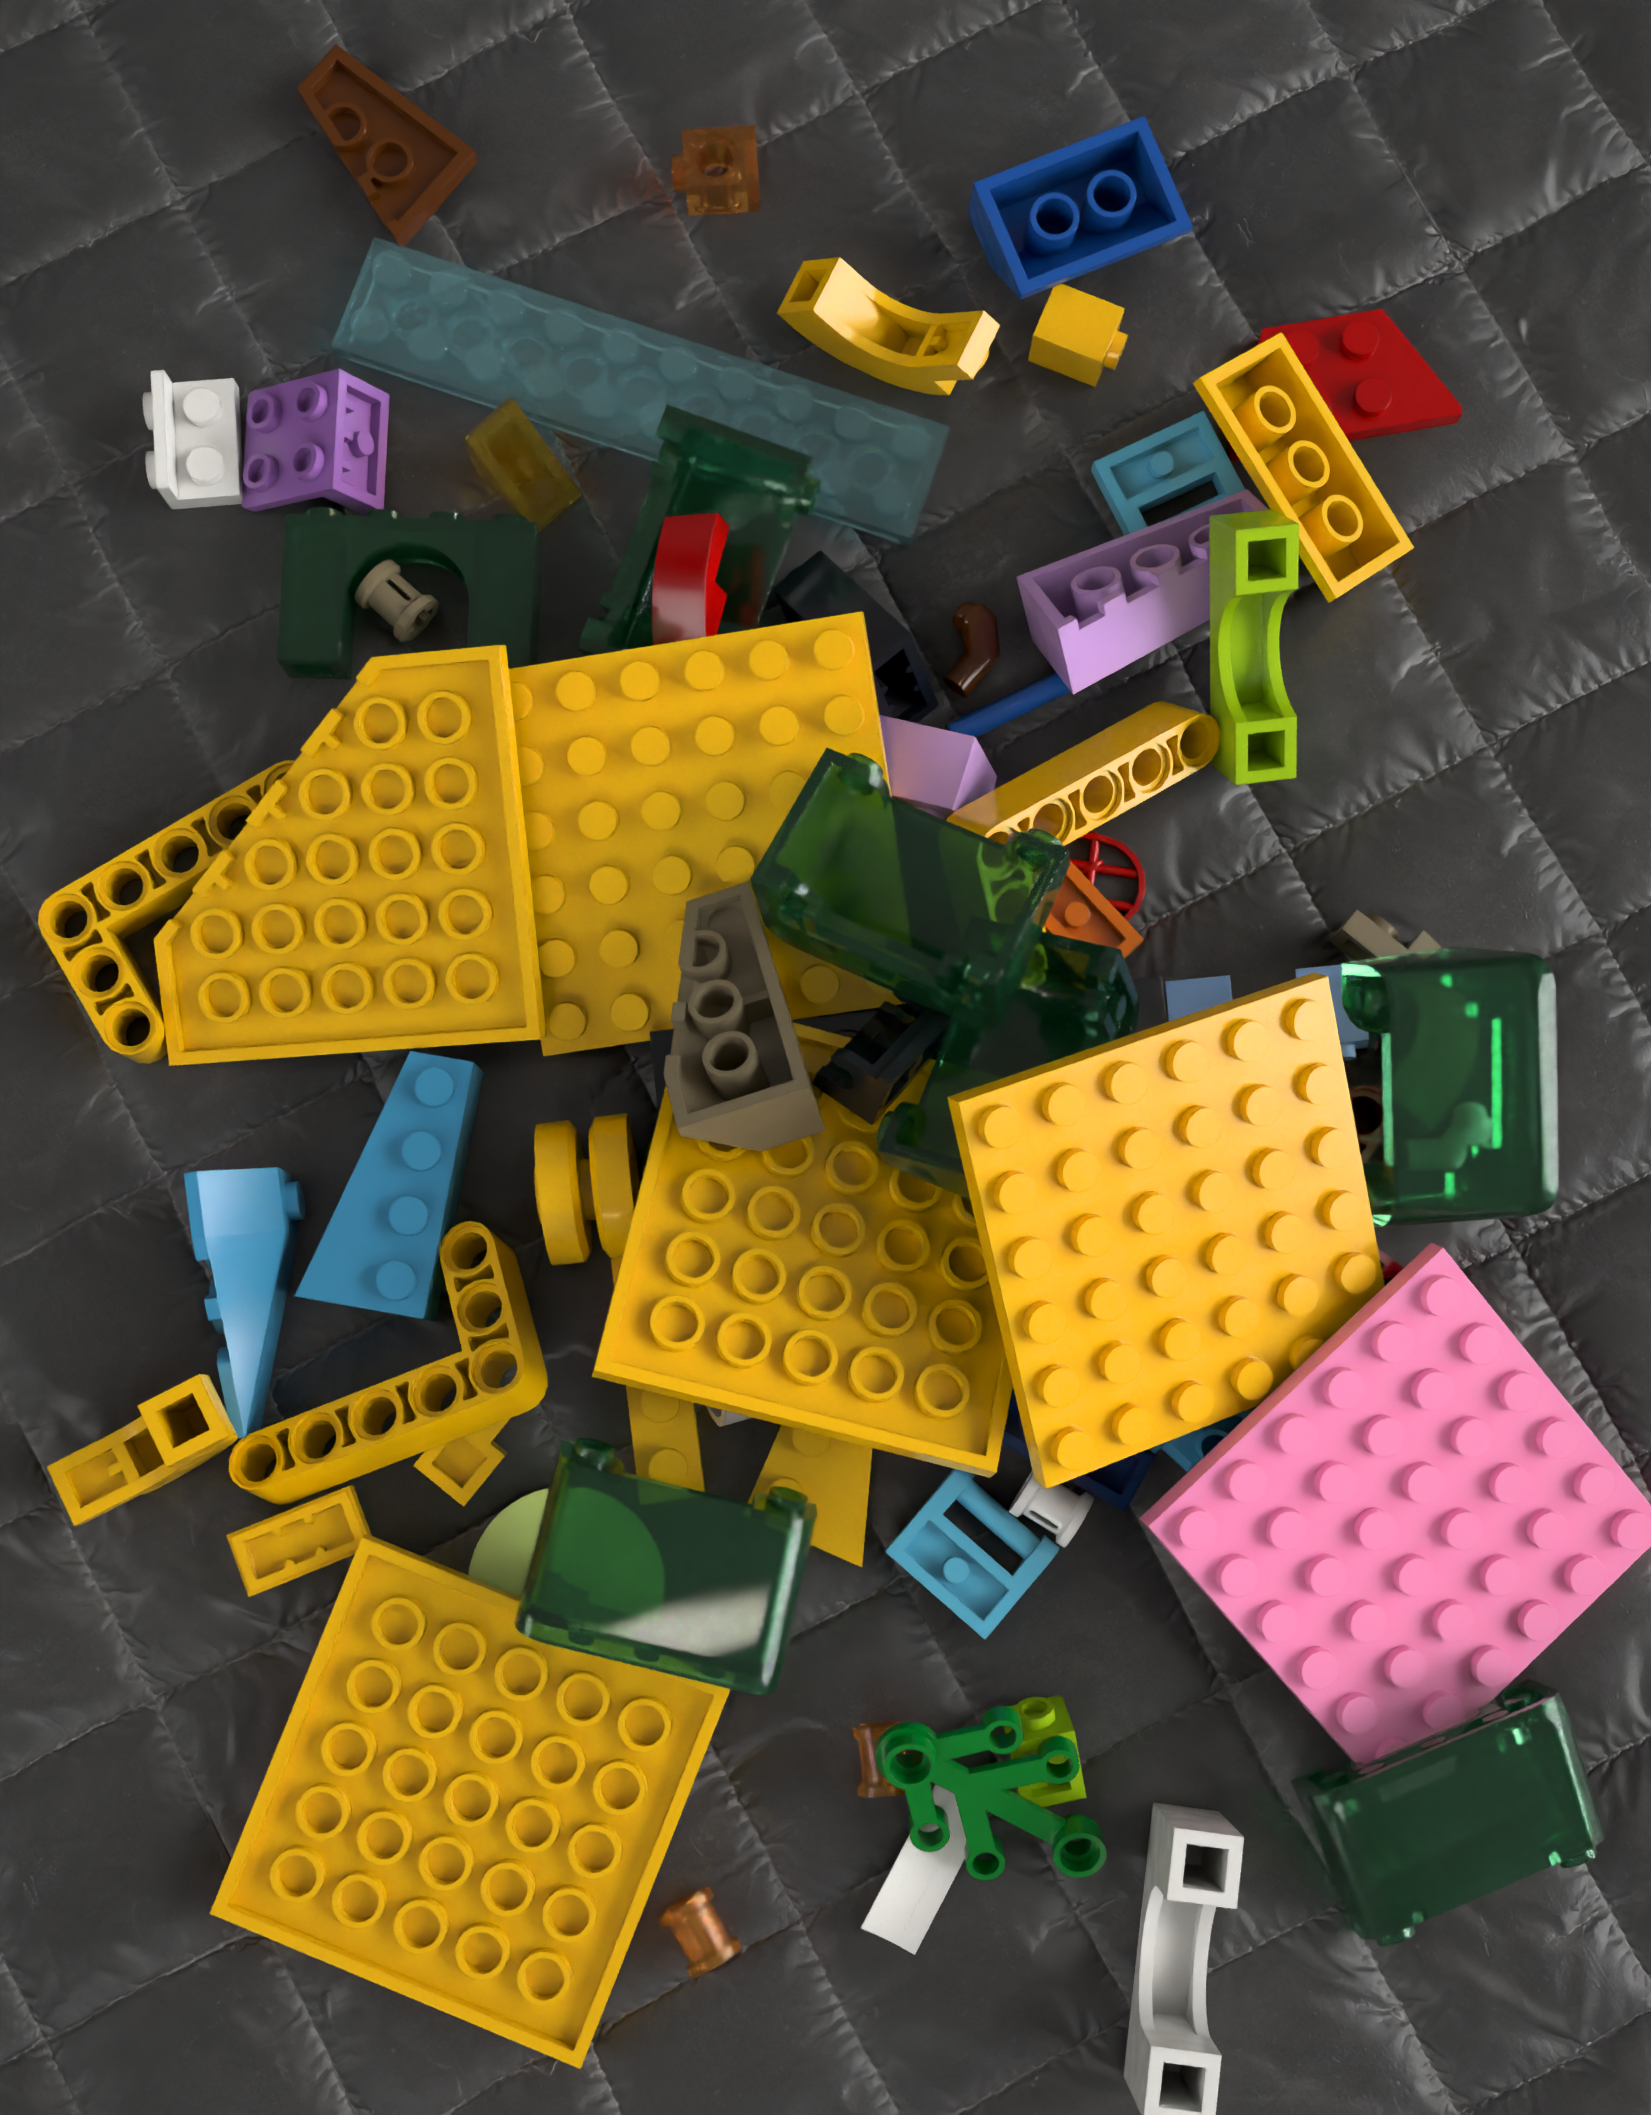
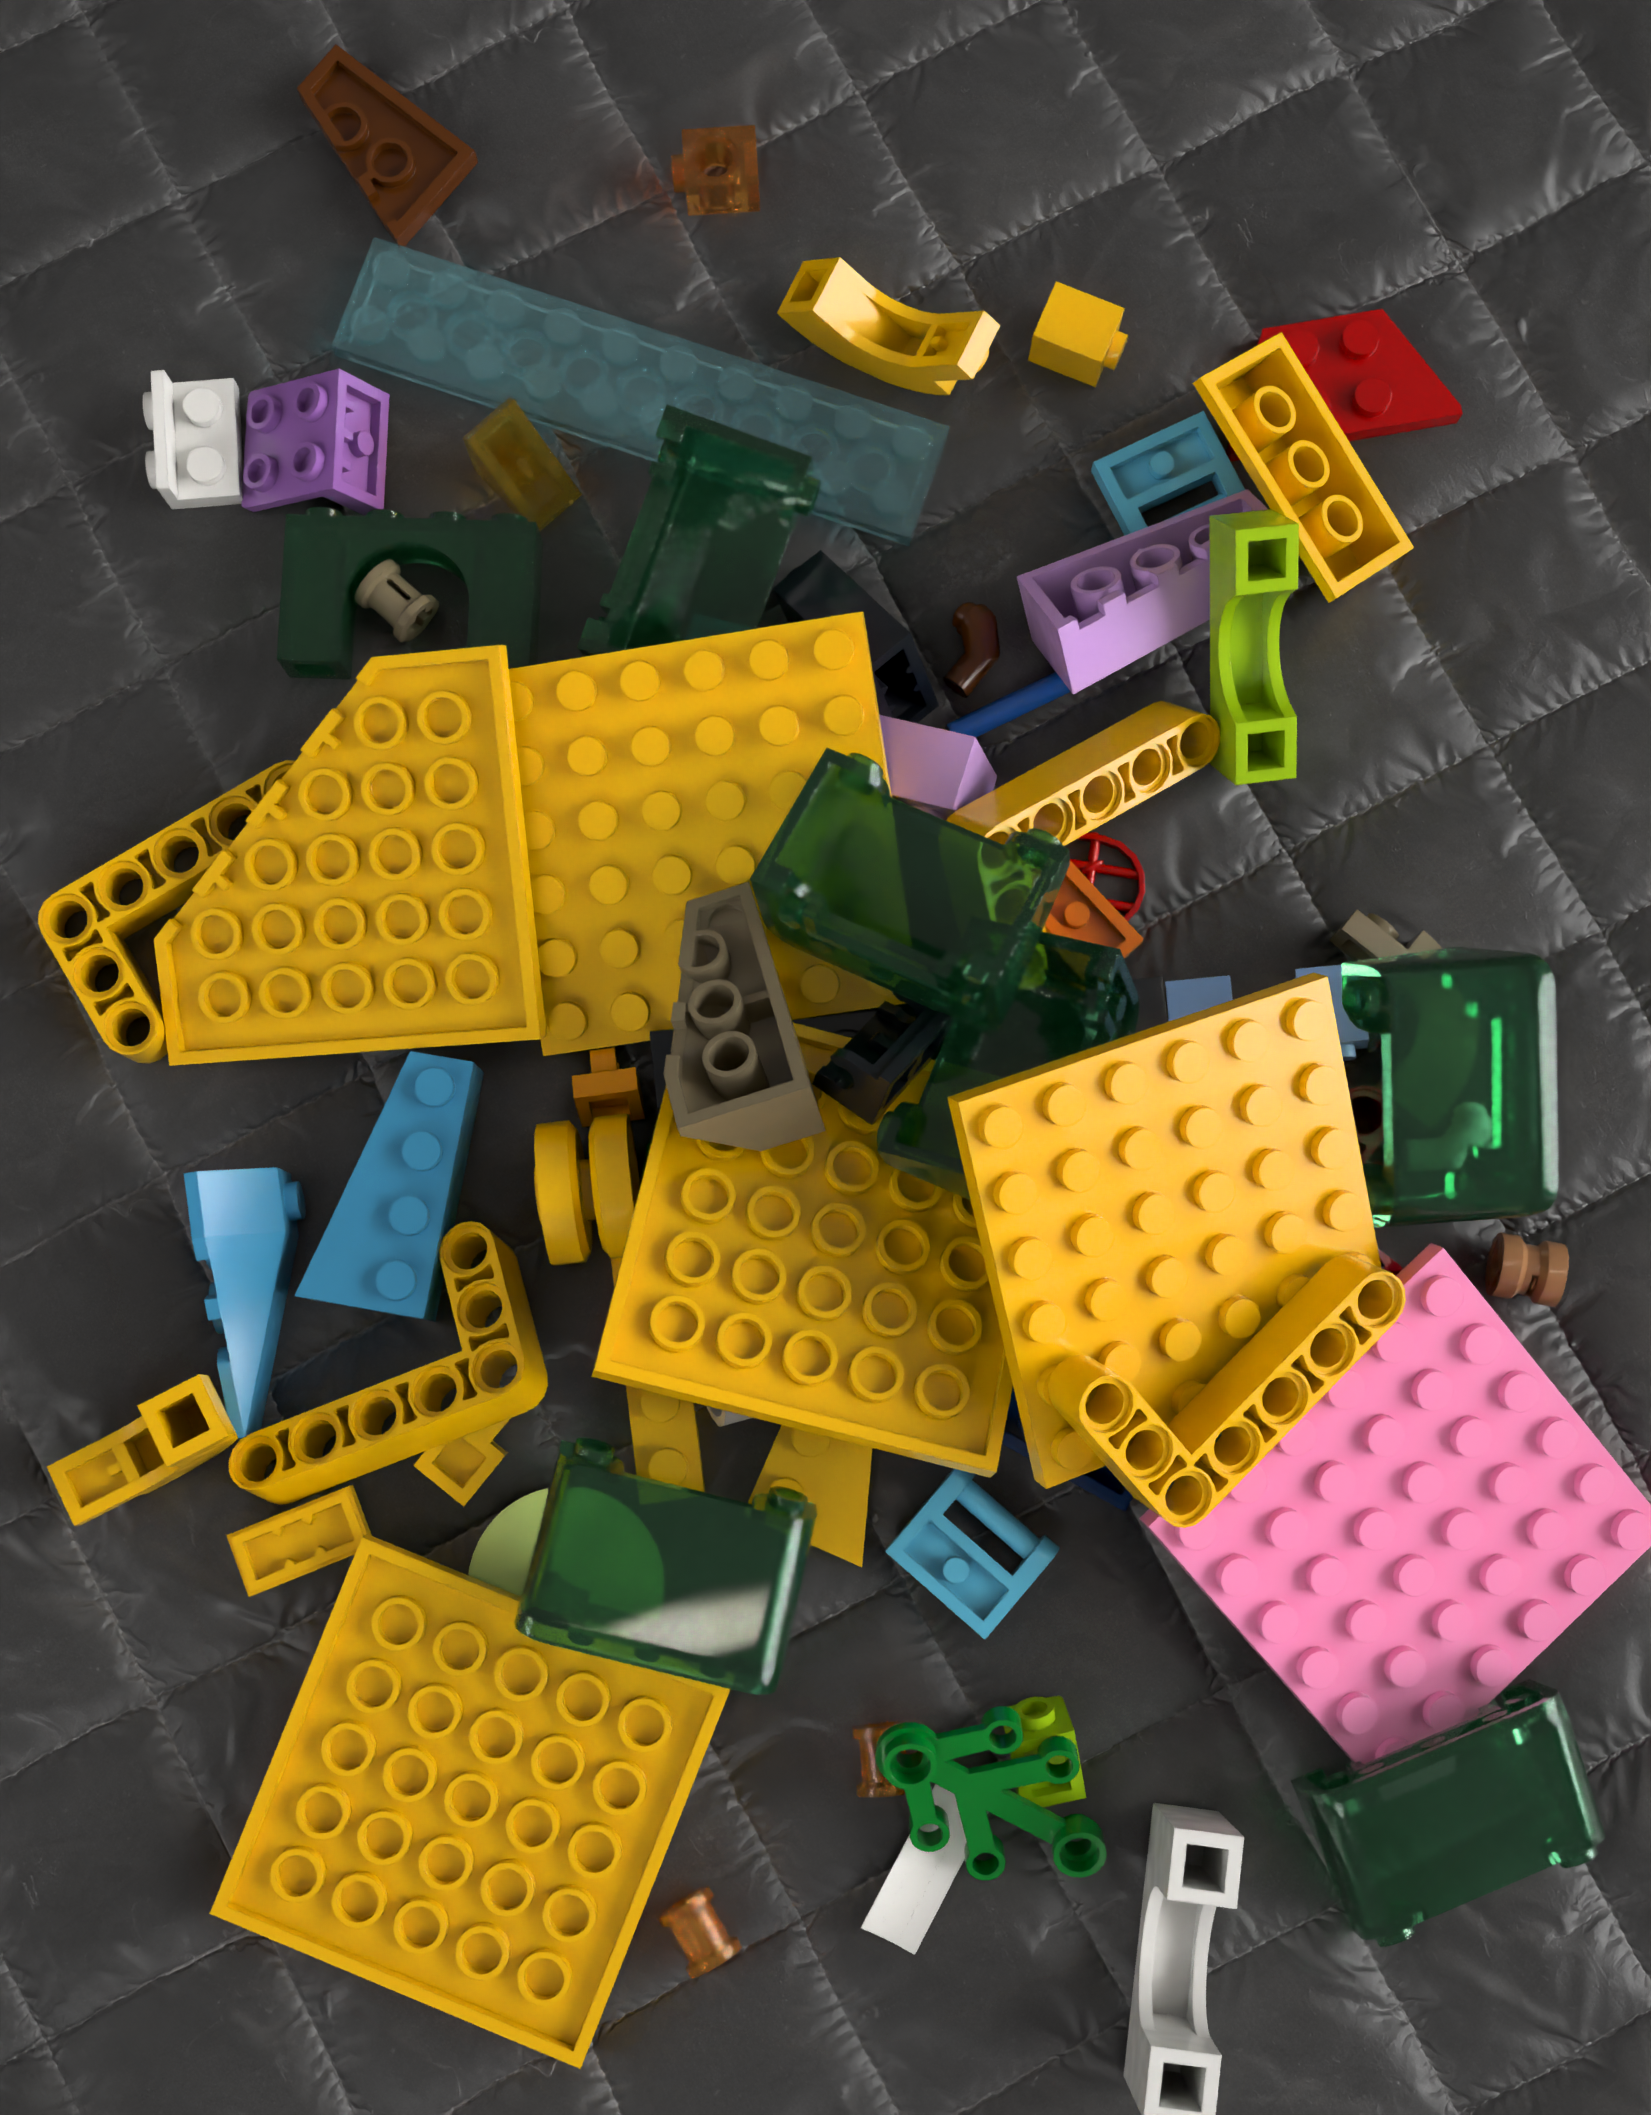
red slope [652,513,730,645] -> none
blue slope [968,116,1193,300] -> none
white bush [1009,1471,1094,1547] -> none
none -> light orange tile [572,1047,645,1127]
none -> yellow beam [1048,1254,1406,1528]
none -> medium nougat wheel [1485,1232,1569,1307]

